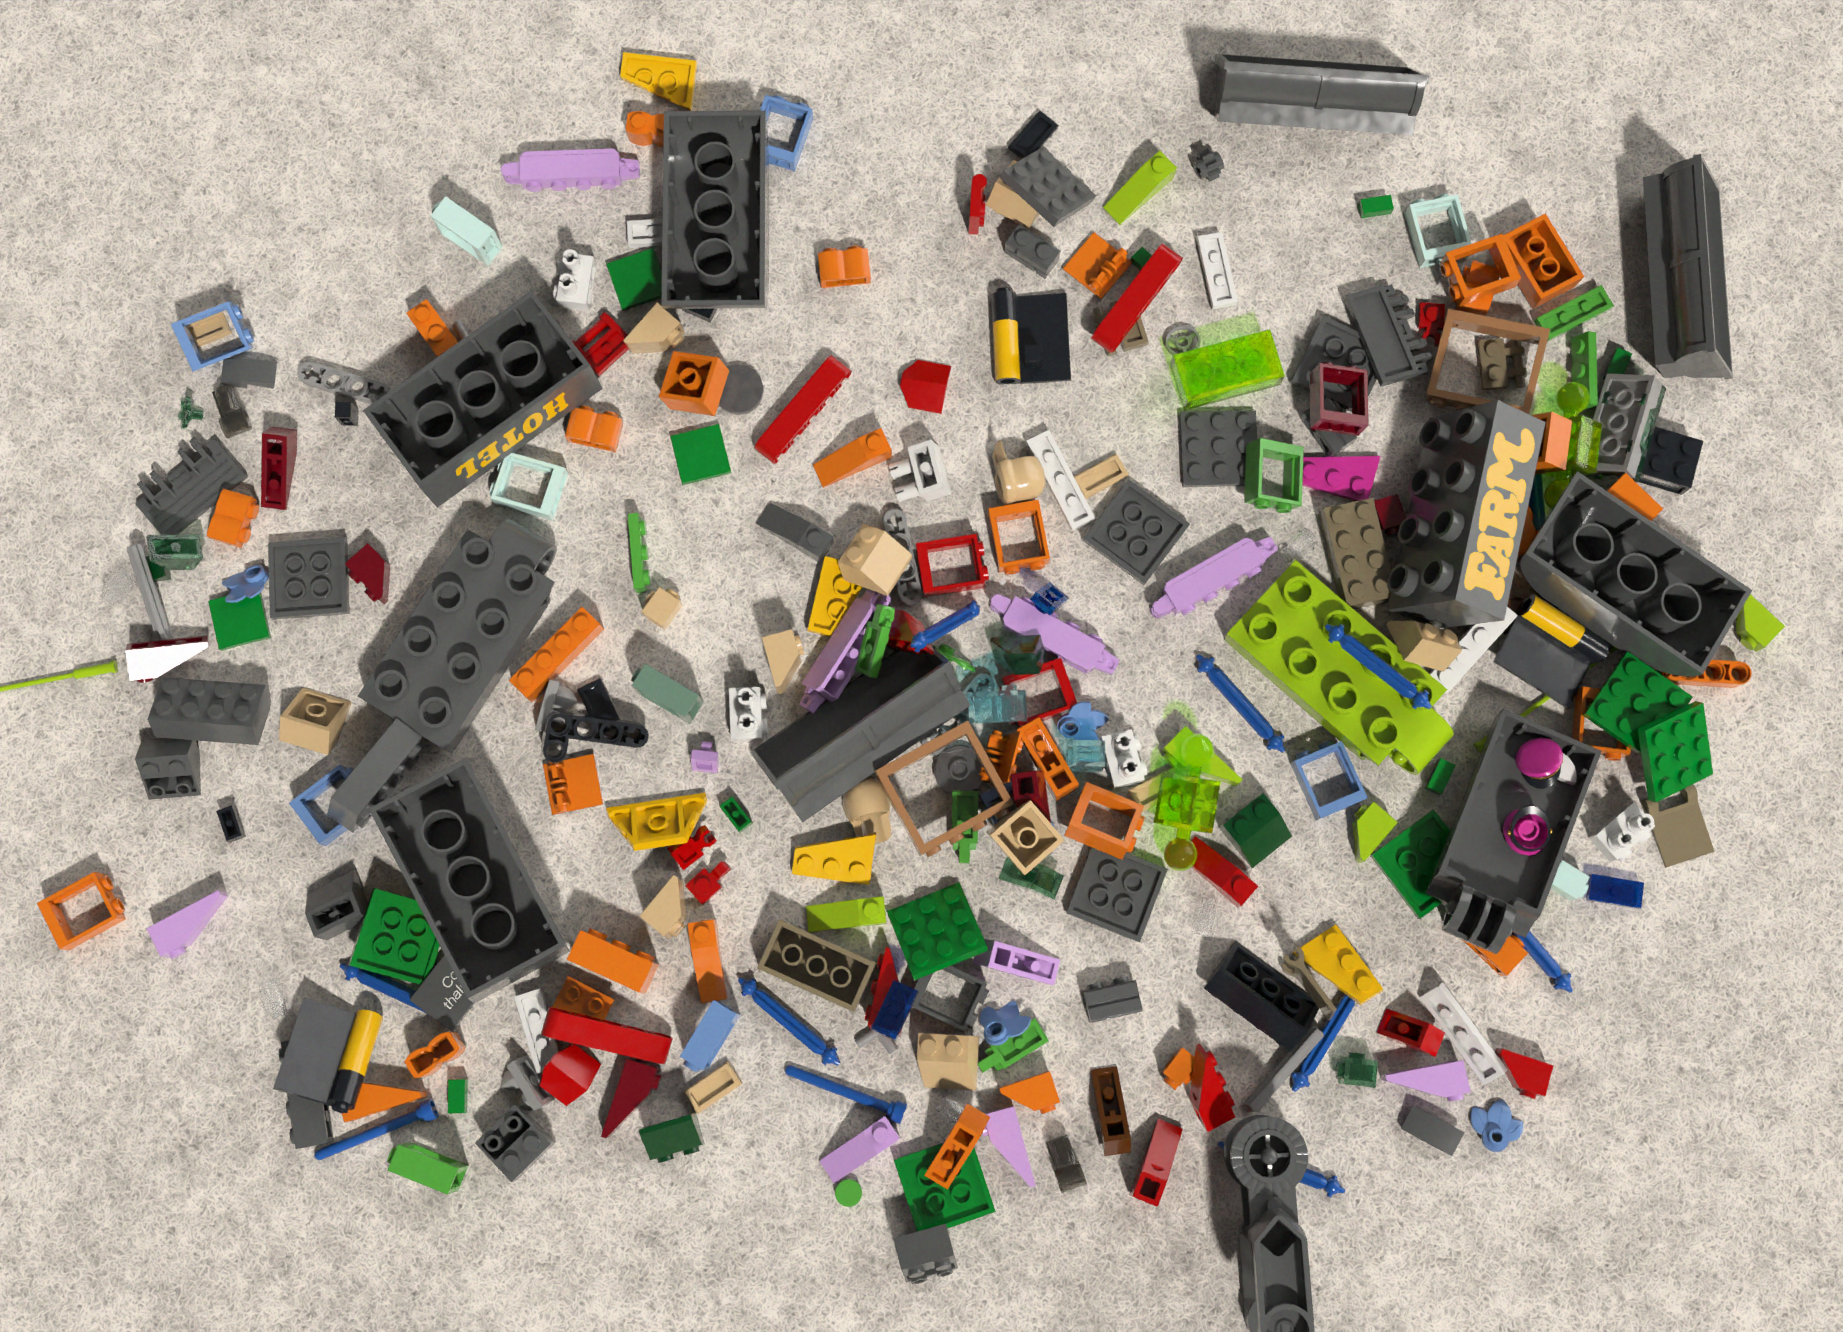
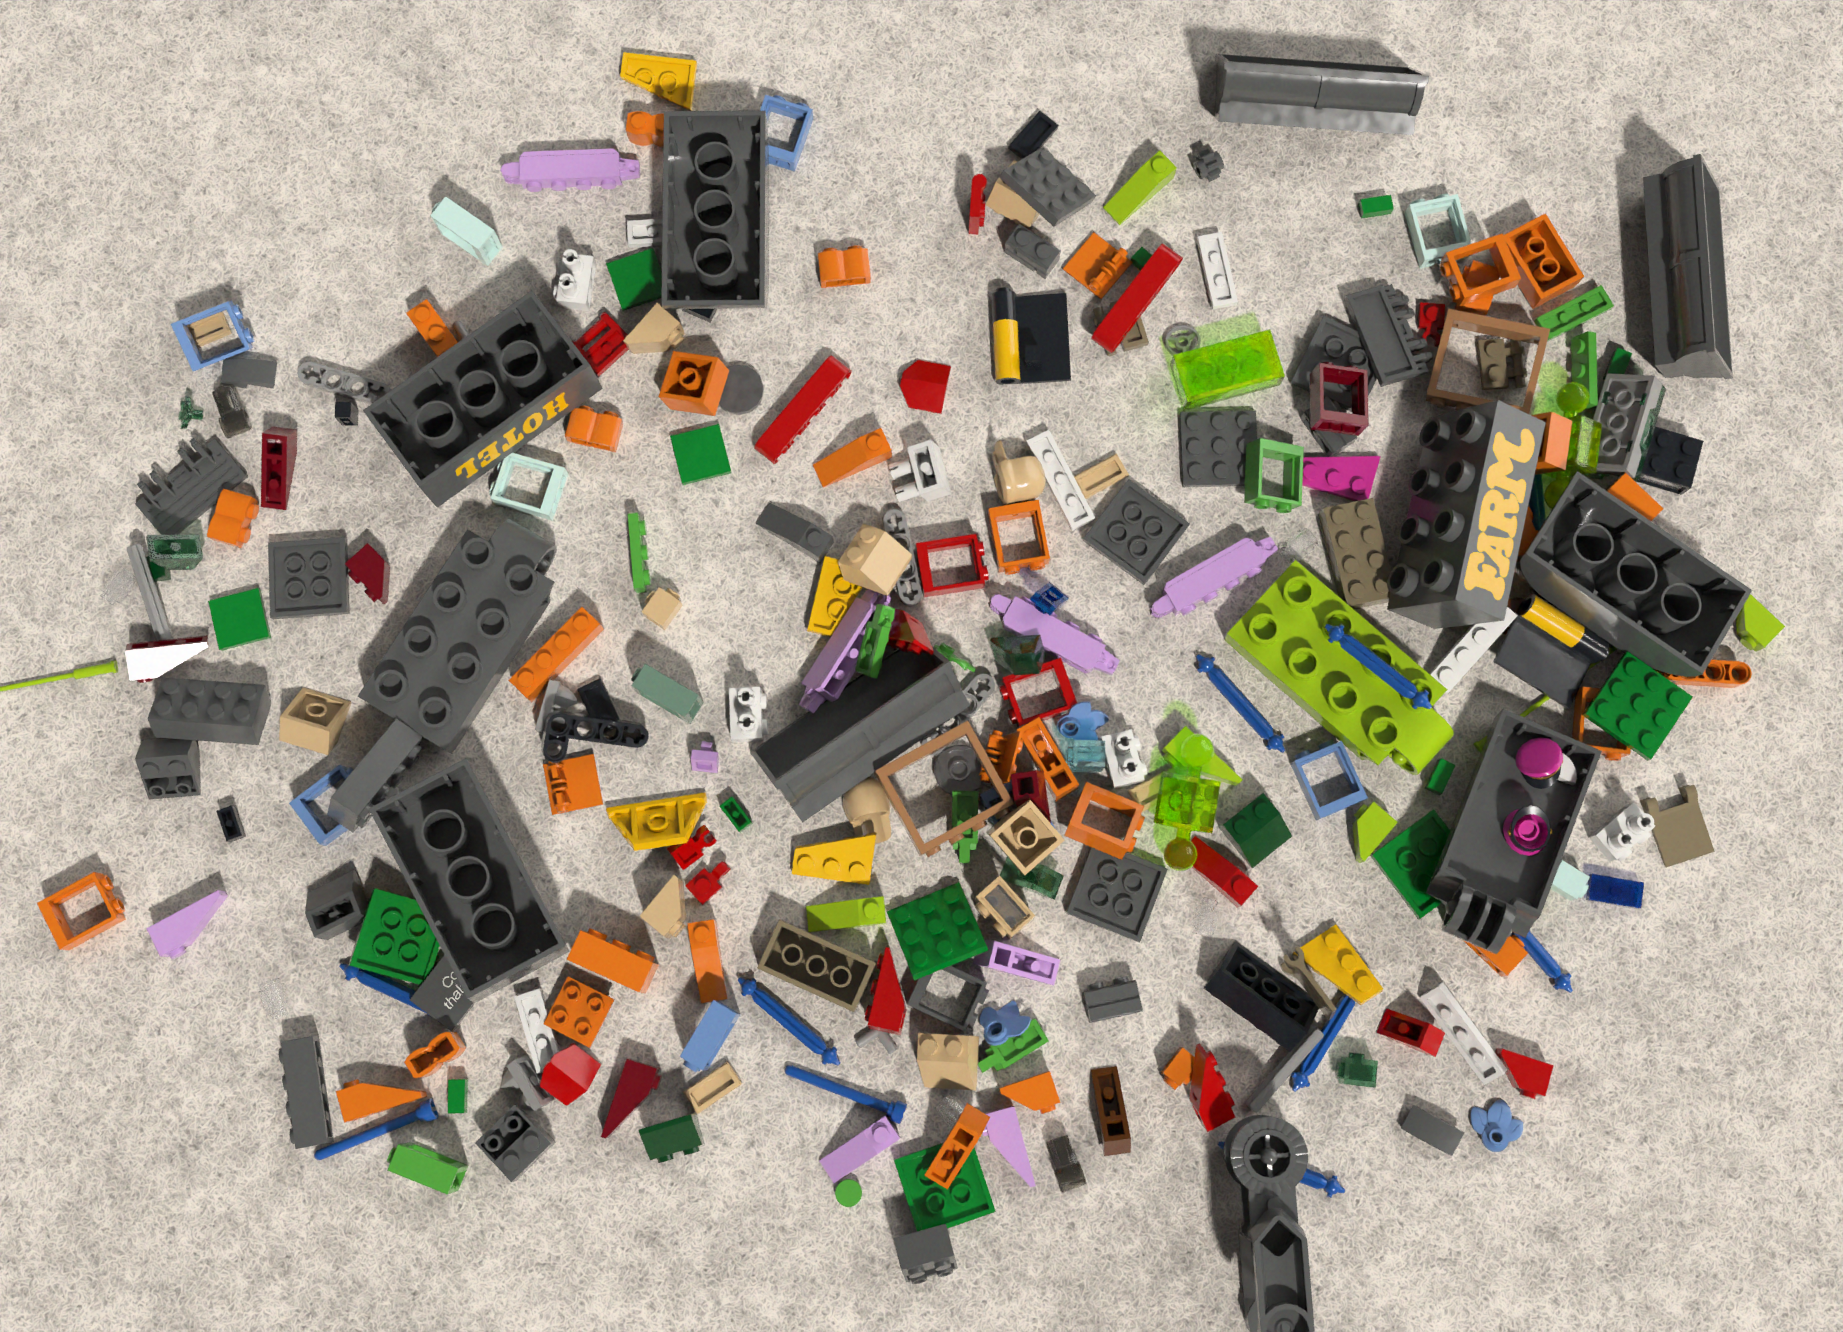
medium blue plate [221,565,269,603] -> none
door [273,998,383,1113] -> none
red beam [541,1007,673,1064] -> none
tan slope [762,629,805,695] -> none
clear blue plate [871,980,919,1041] -> none
blue wheel [911,600,980,652] -> none
clear light blue brick [968,685,1027,724] -> none
red slope [1129,1119,1183,1207] -> none
dark red brick [1374,494,1406,536] -> none
lavender slope [1380,1060,1471,1101] -> none
tan slope [1386,621,1462,672] -> none
green plate [1638,701,1713,803] -> none
none -> tan piece [975,876,1035,940]

